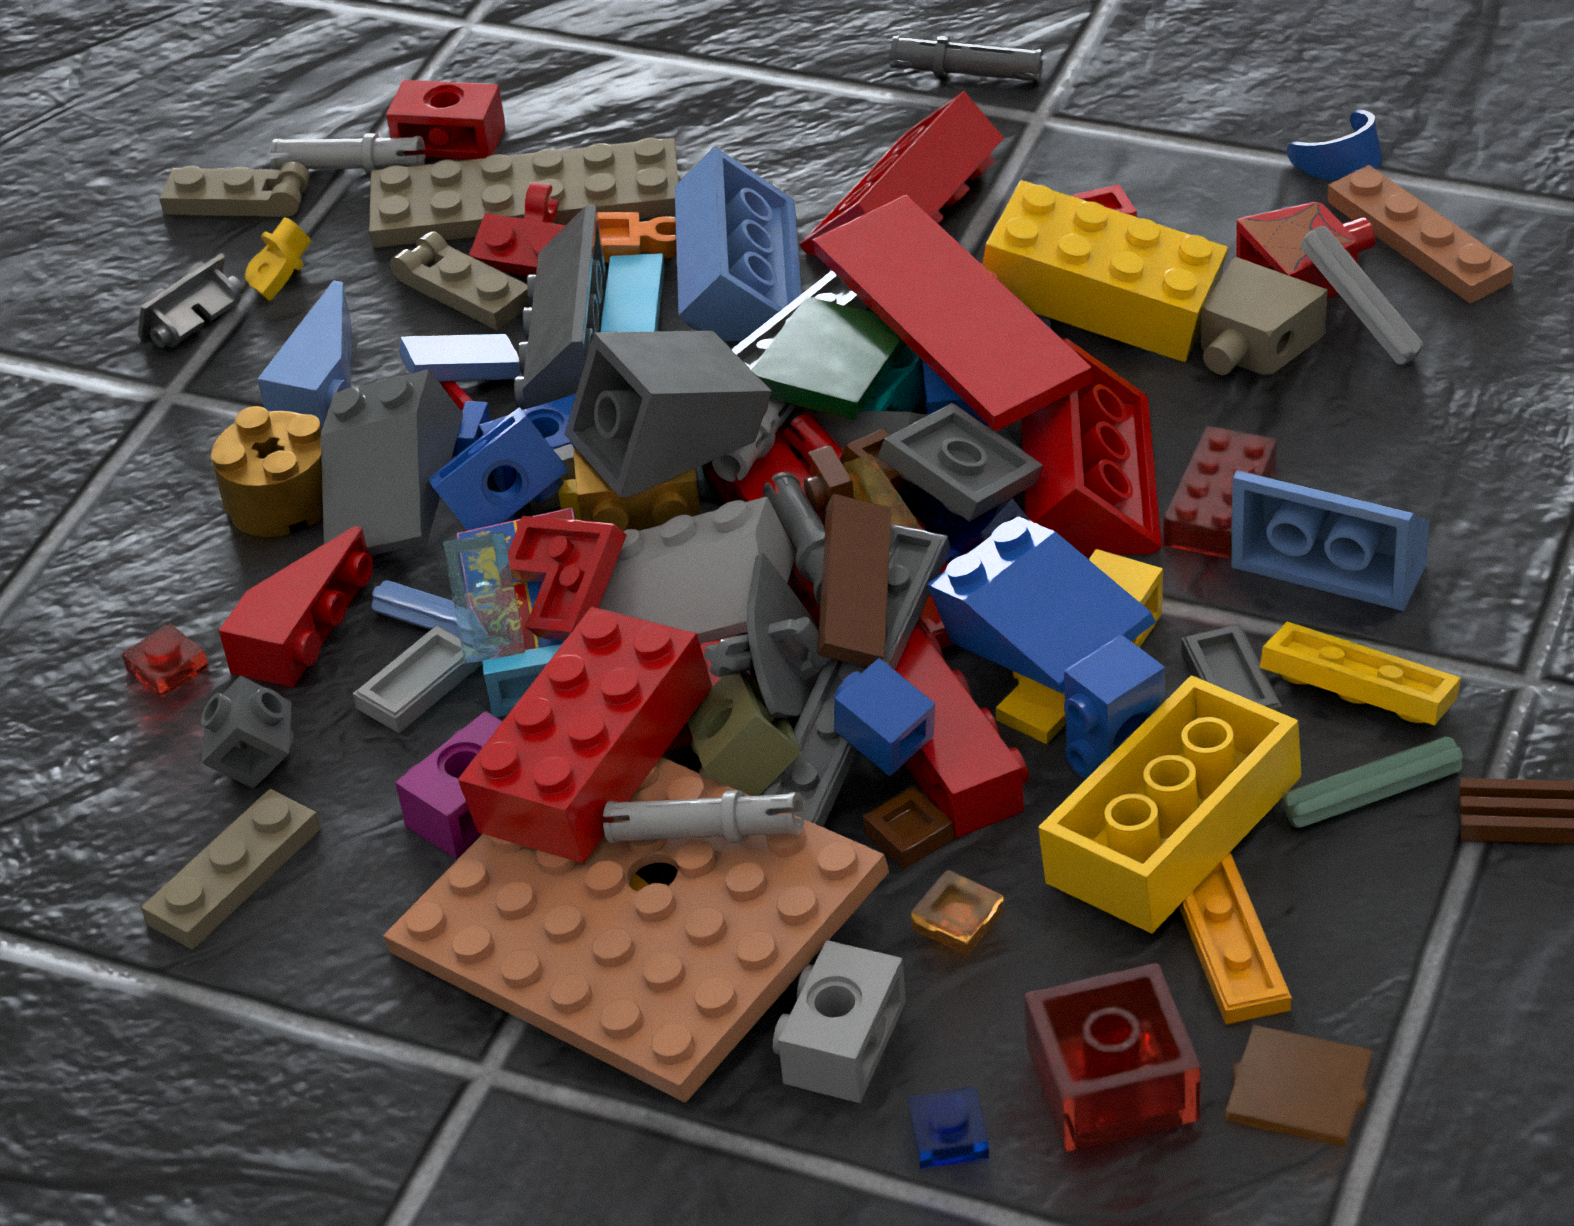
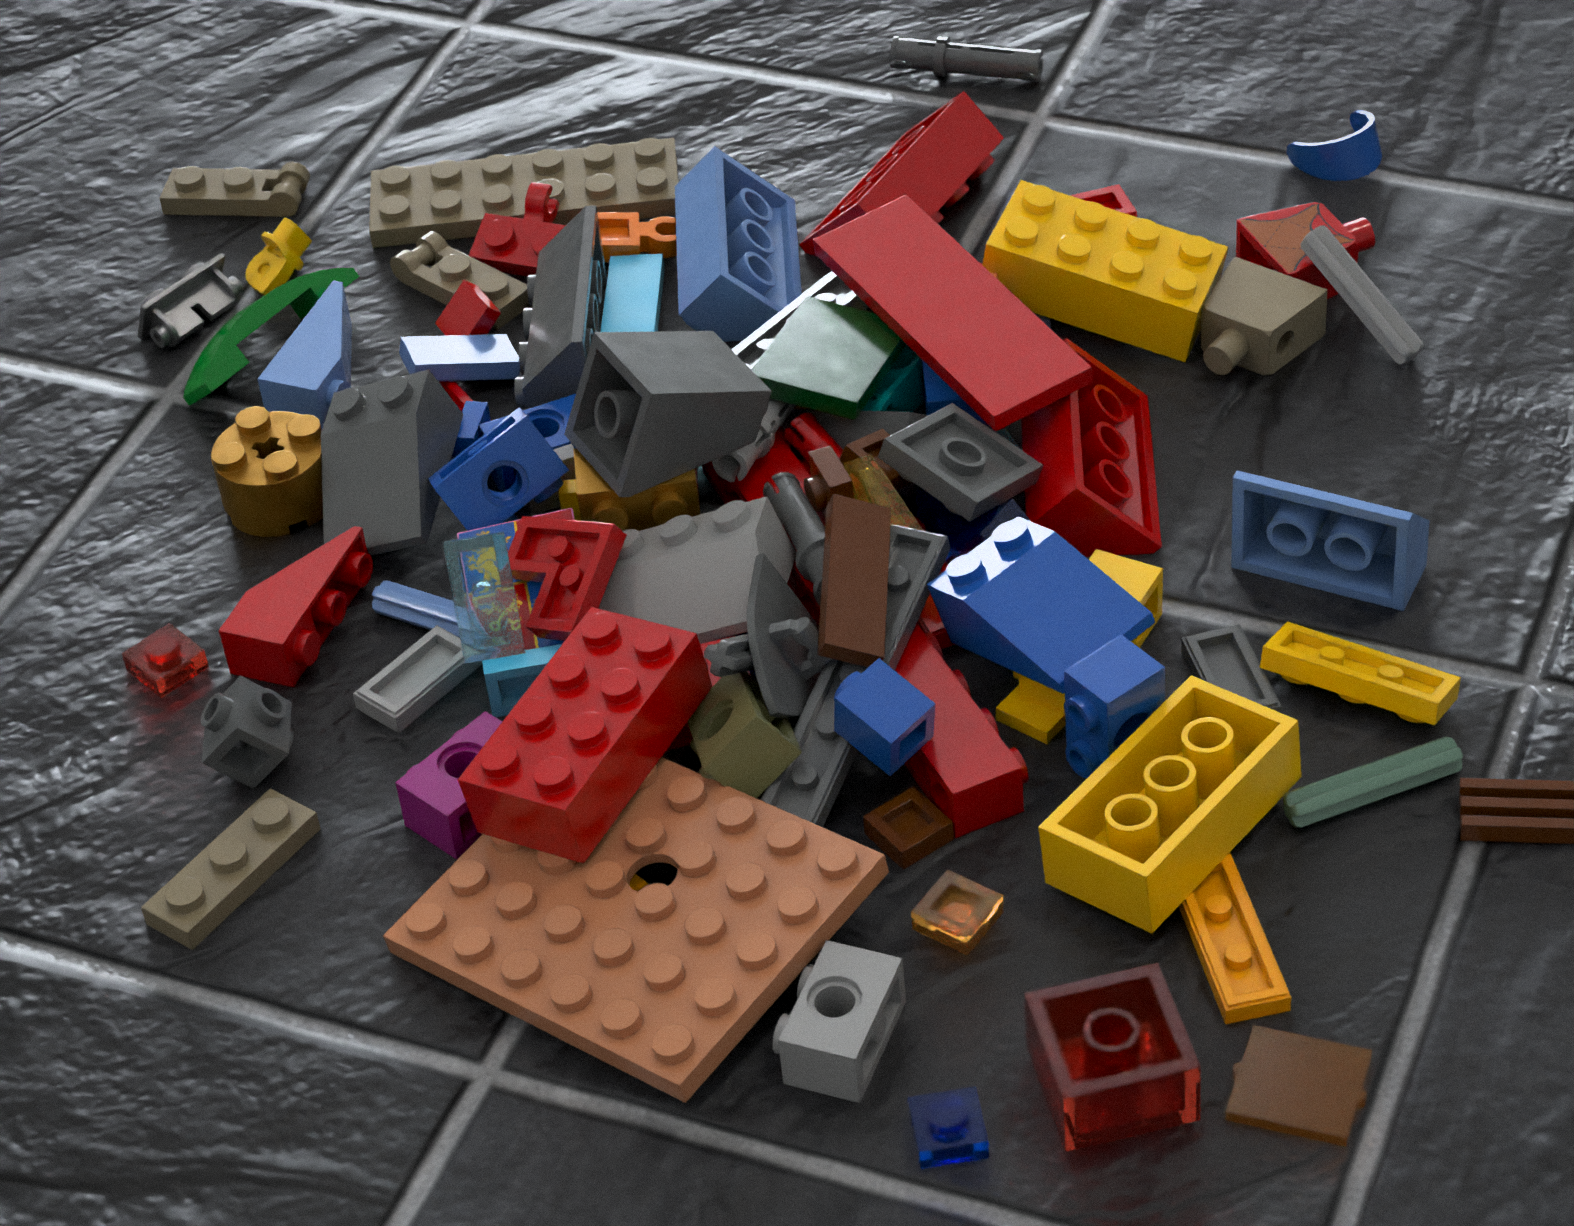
light grey pin [270,133,425,174] -> none
red brick [386,79,506,160] -> none
light grey pin [603,790,804,843] -> none
clear red piece [1164,426,1277,559] -> none
nougat plate [1327,165,1514,304] -> none
none -> green slope [183,268,360,406]
none -> red tile [435,280,501,336]

